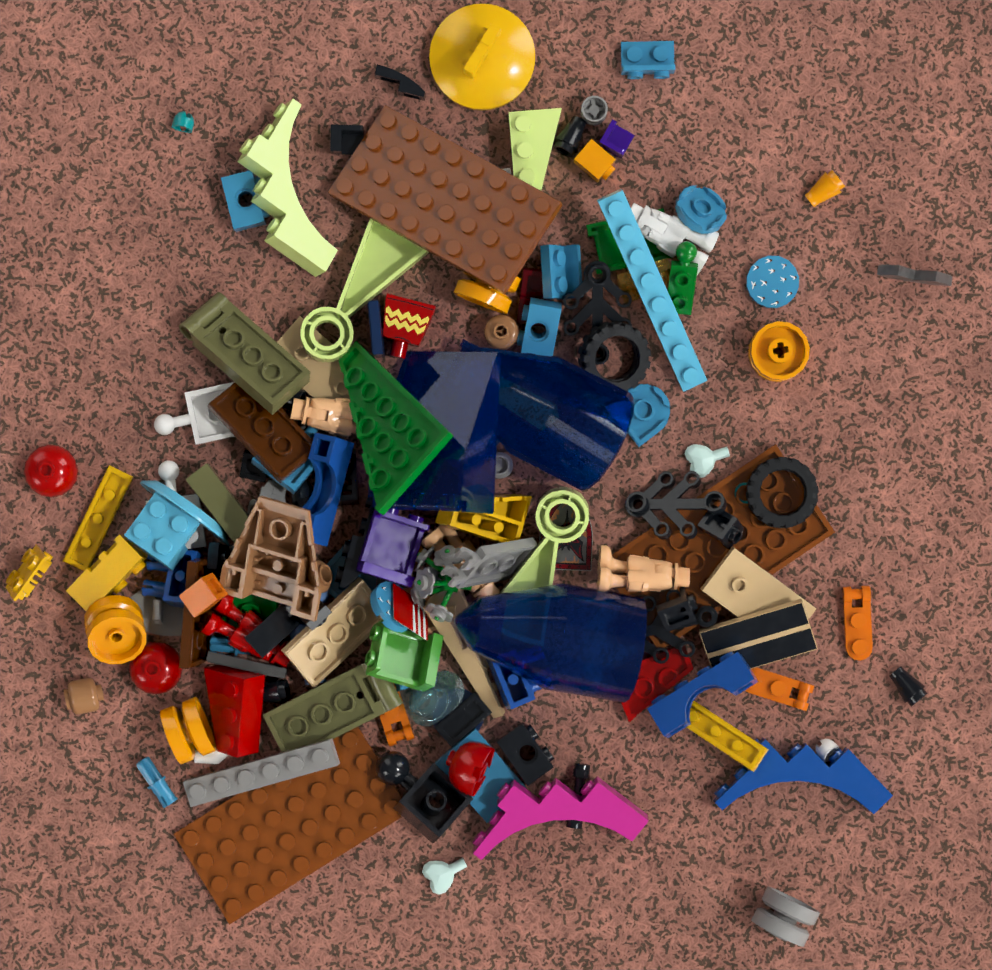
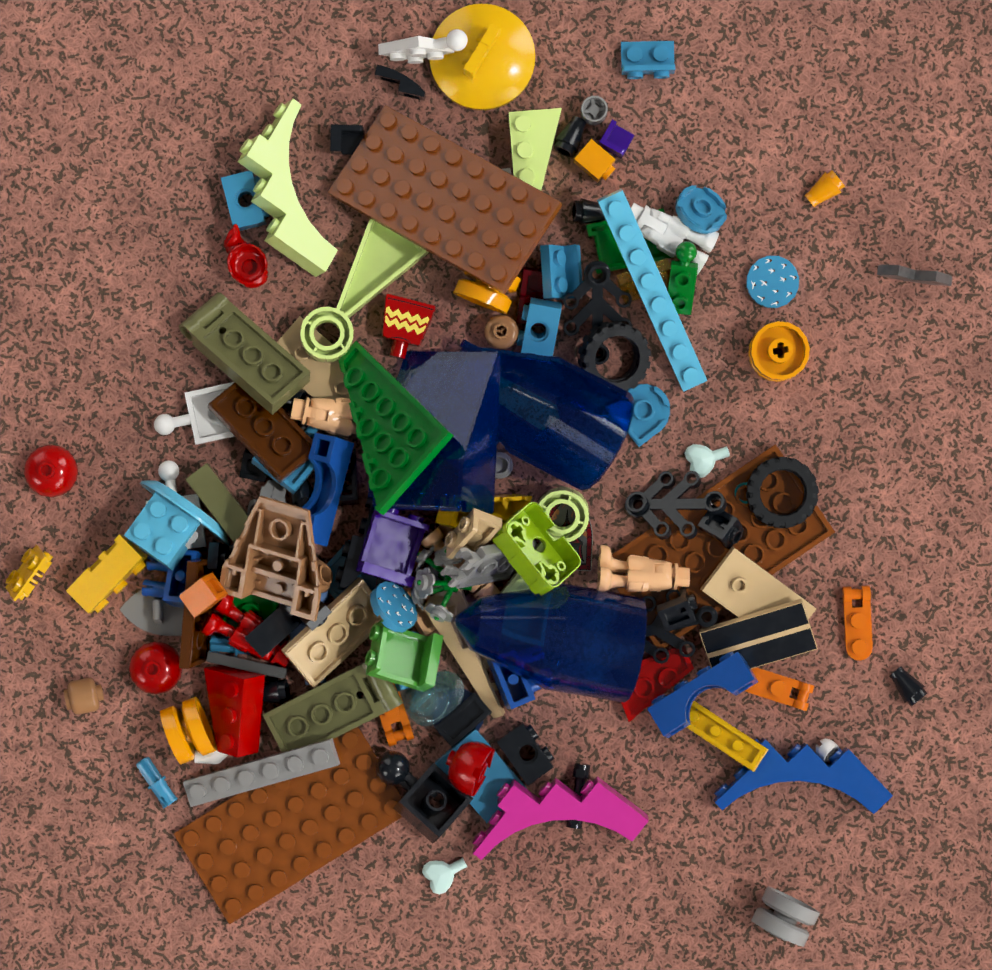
yellow tile [63,465,134,571] -> none
light orange wheel [84,595,146,664] -> none
teal hinge [172,111,194,133] -> none
dark blue tile [368,300,385,358] -> none
red sticker [393,583,428,641] -> none
none -> red hair [223,224,268,288]
none -> white plate [378,29,468,64]
none -> tan bracket [445,508,502,559]
none -> lime axle [492,502,581,596]
none -> black cone [572,198,605,225]

